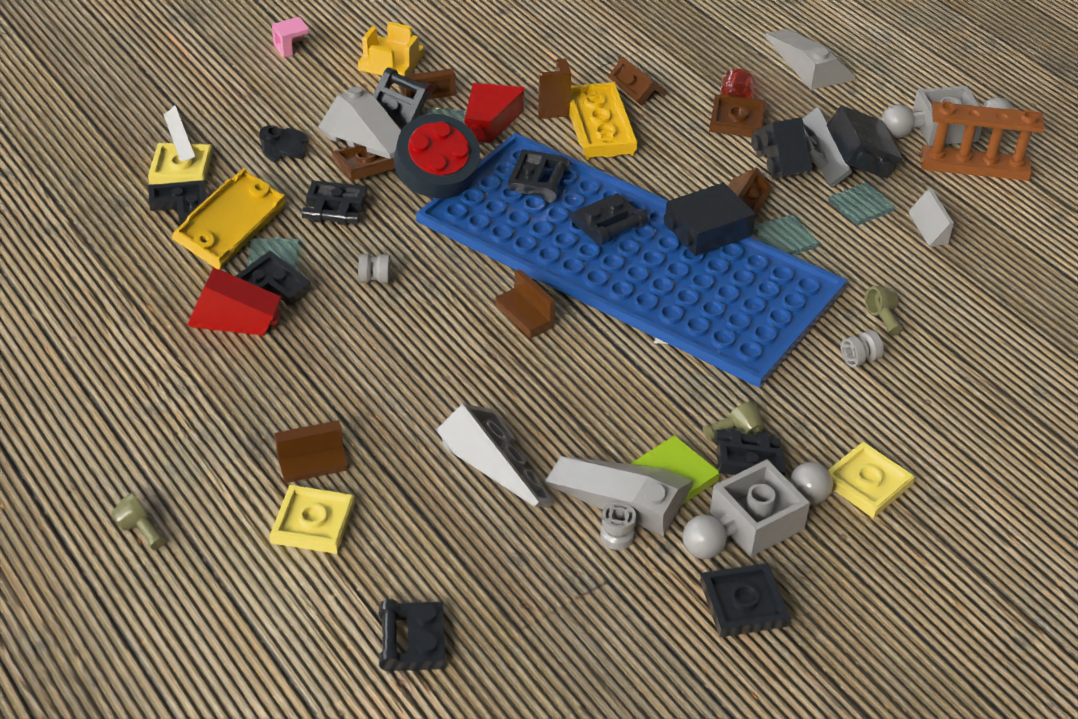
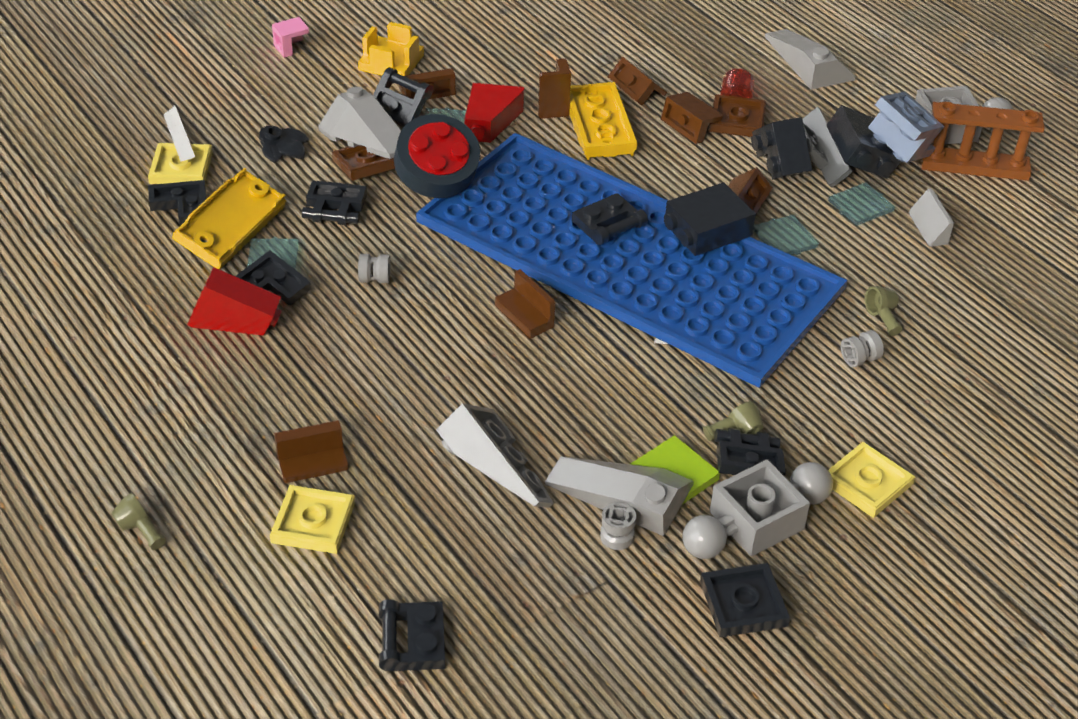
black plate [508,149,570,202] -> none
none -> reddish brown panel [661,92,723,144]
none -> sand blue bracket [868,91,944,163]

